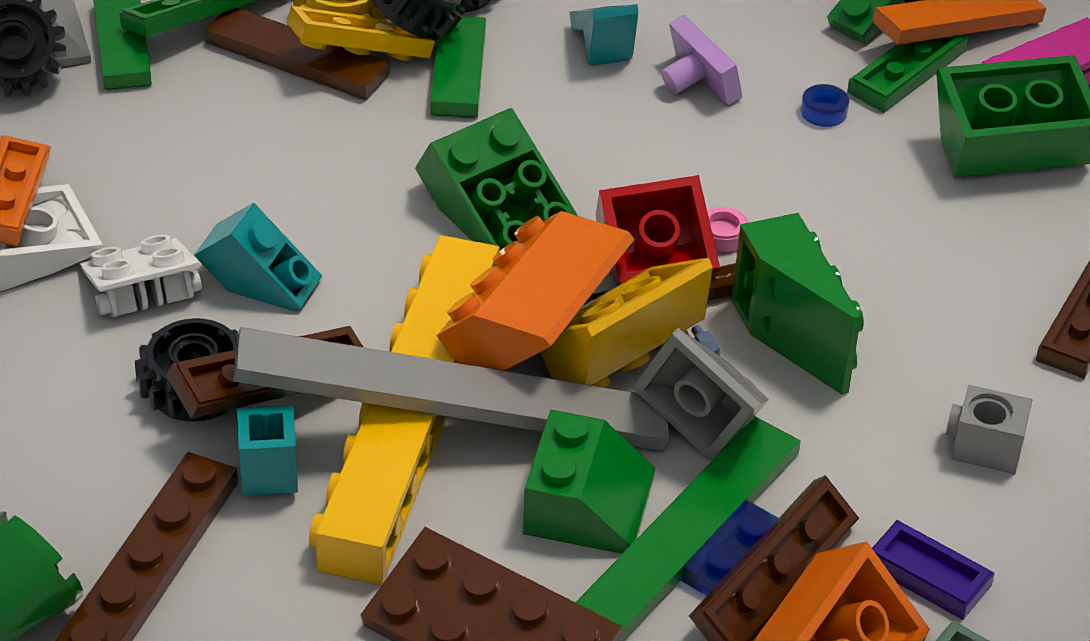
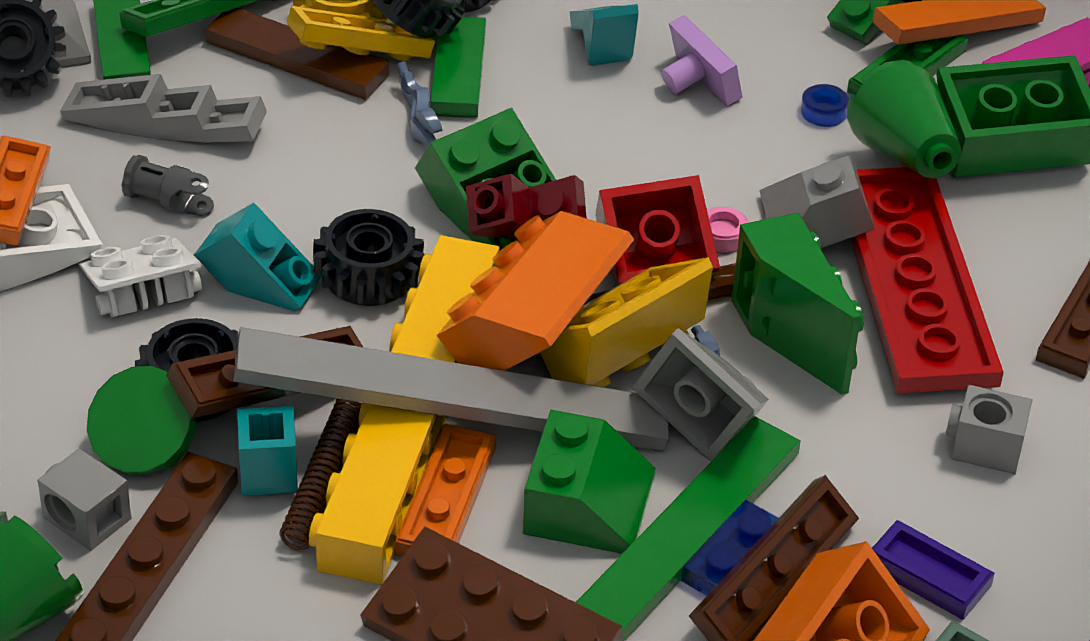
none -> light grey brick [37,448,132,551]
none -> light grey slope [60,74,267,143]
none -> green tile [87,366,197,477]
none -> dark grey piece [121,155,214,216]
none -> reddish brown piece [279,398,362,550]
none -> black gear [313,209,425,306]
none -> orange tile [395,424,497,556]
none -> sand blue hair [397,61,443,149]
none -> dark red slope [466,174,587,239]
none -> light grey slope [759,155,875,248]
none -> green cone [847,60,961,178]
none -> red plate [850,167,1004,393]

